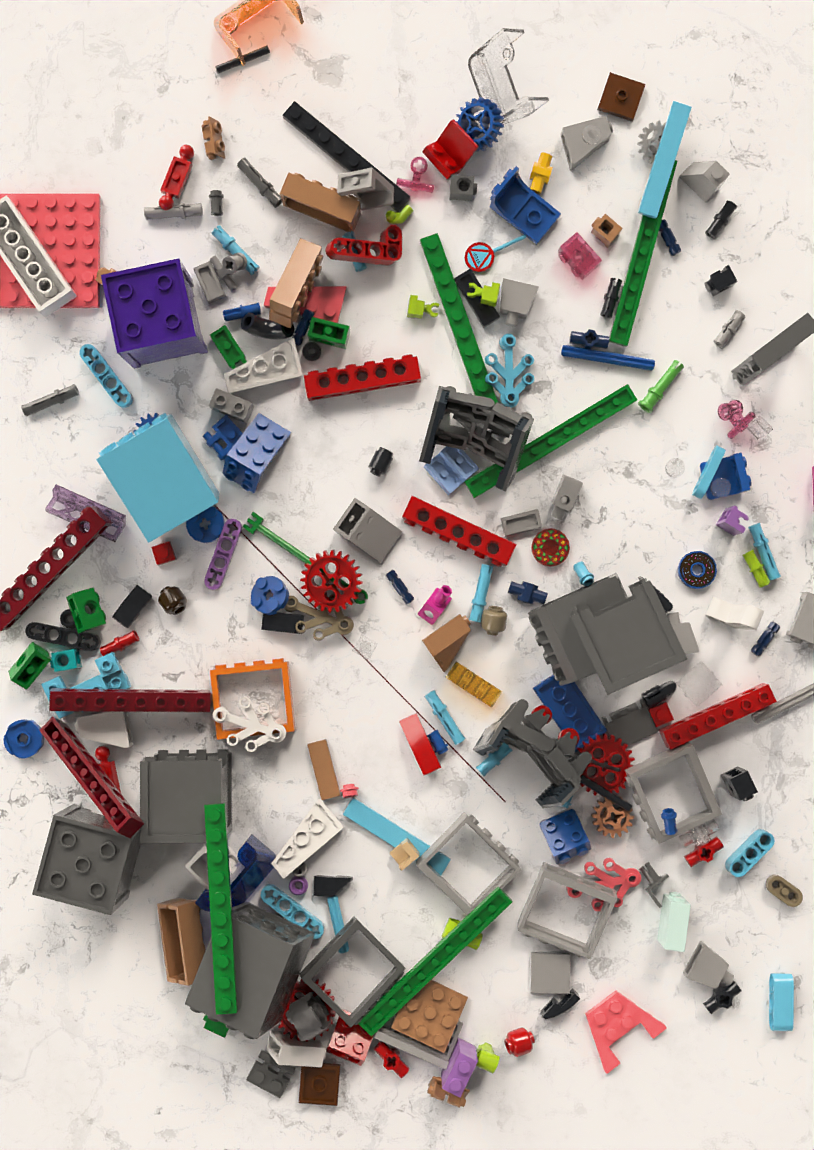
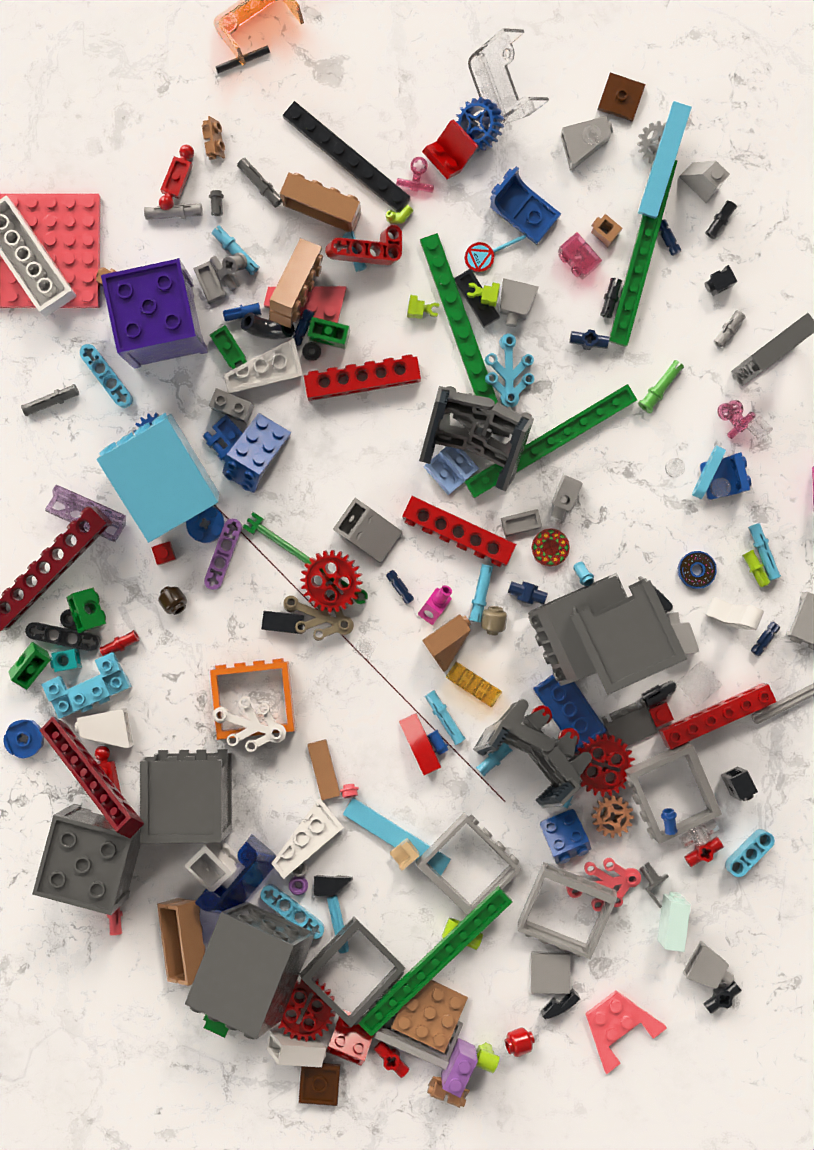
dark red brick [49,688,211,712] -> none
black slope [112,585,152,629] -> none
green plate [204,803,238,1015] -> none
dark grey plate [246,1050,296,1098] -> none
blue plate [251,576,289,615] -> none
flat silver brick [286,992,331,1041] -> none
light grey panel [337,168,394,211] -> none
black brick [368,447,393,477] -> none
dark grey brick [449,175,477,201] -> none
yellow axle [530,152,553,194] -> none
blue axle [561,345,655,371] -> none
black bar [580,775,632,812] -> none
medium lavender hinge [716,505,749,536] -> none
dark tan plate [766,875,803,907] -> none
medium azure beam [769,973,794,1031] -> none
none -> coral pin [107,907,123,935]

